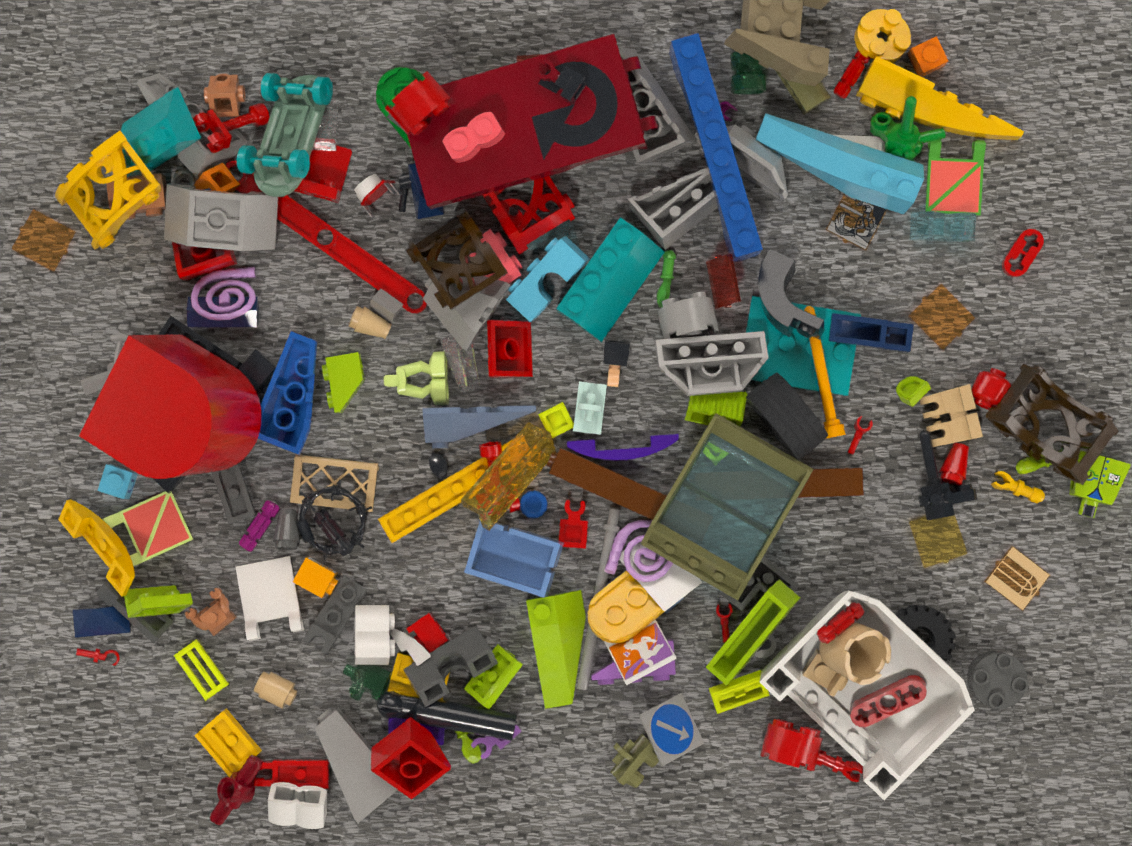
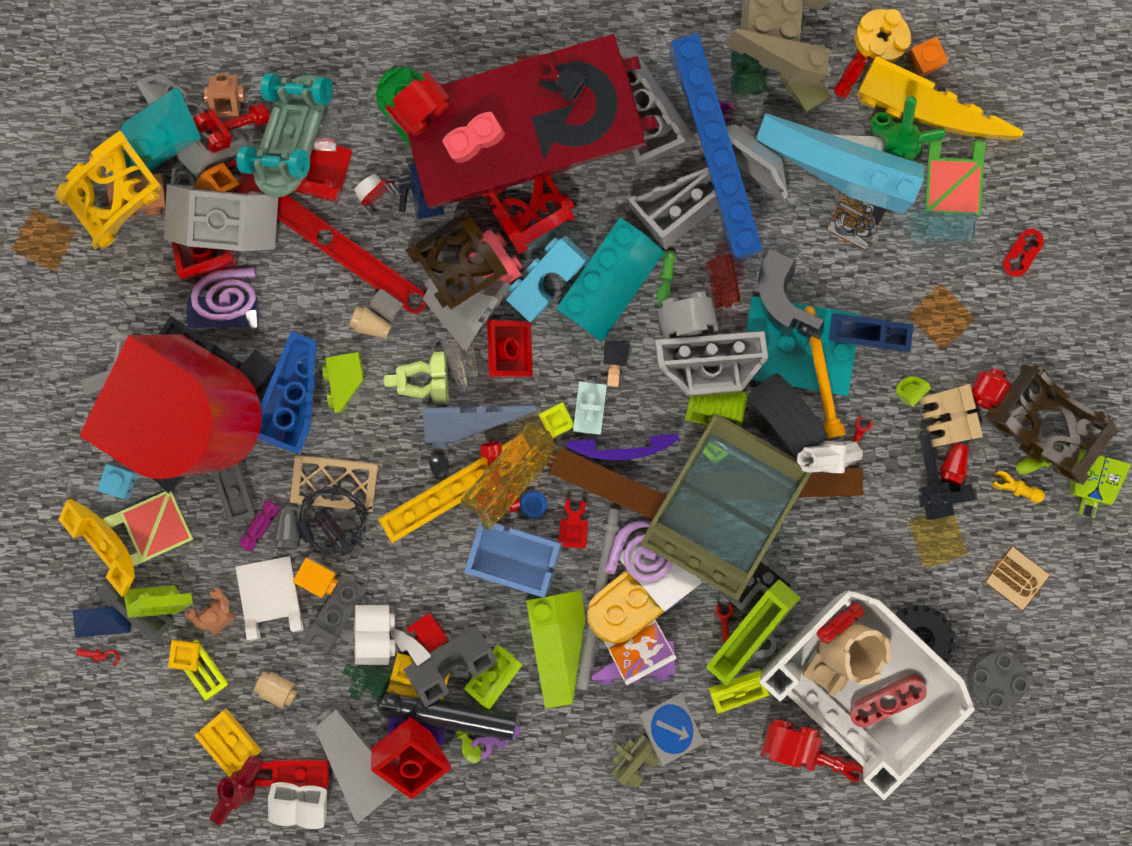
none -> yellow tile [168,639,201,671]
none -> white piece [797,441,863,473]

